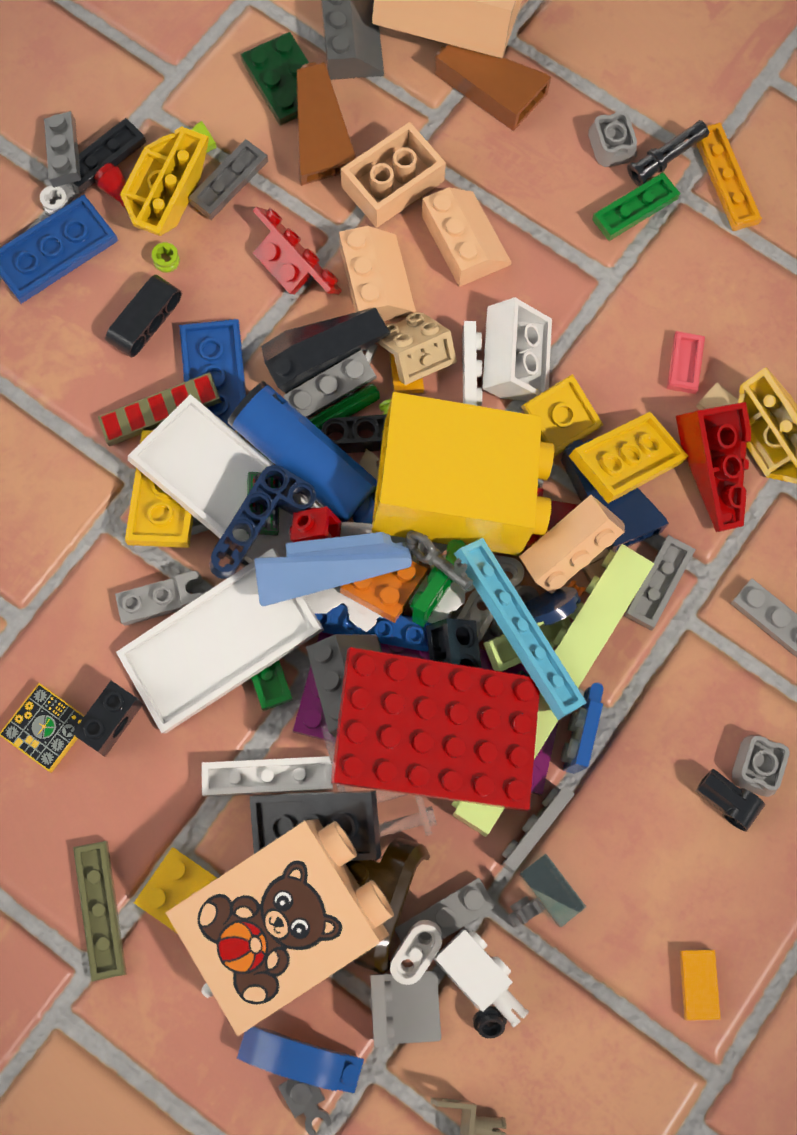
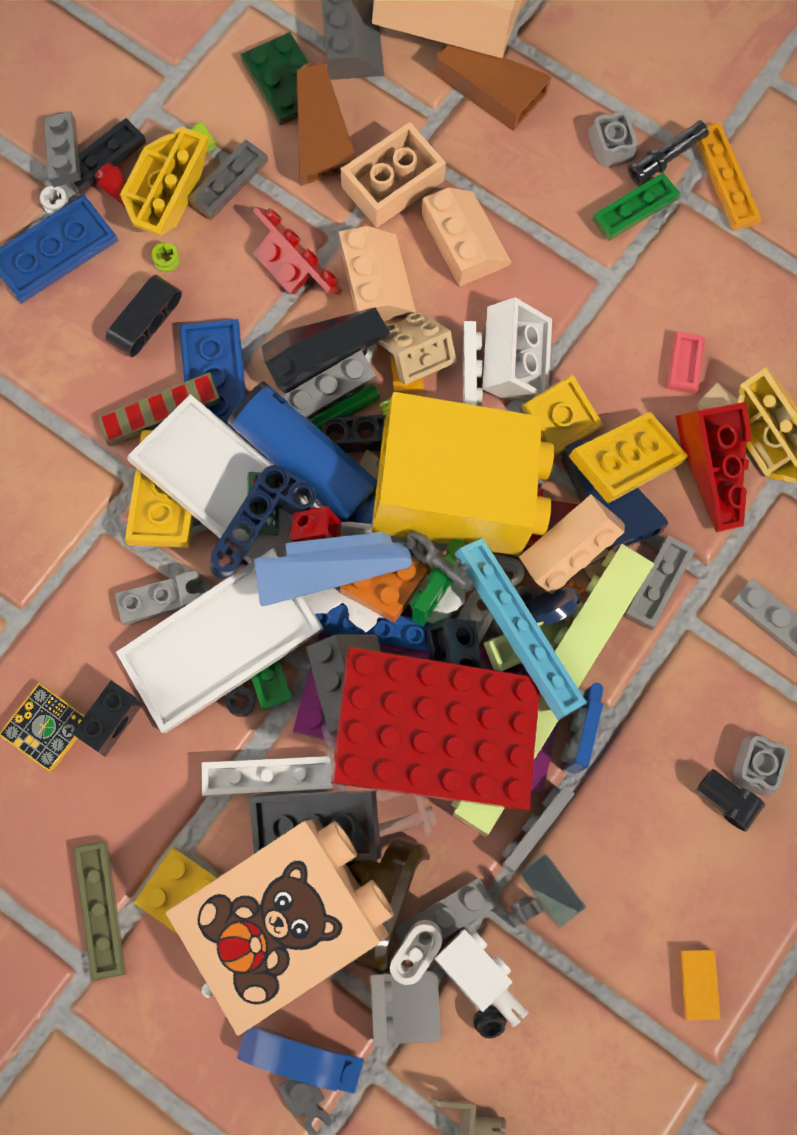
none -> black bush [225,686,255,717]

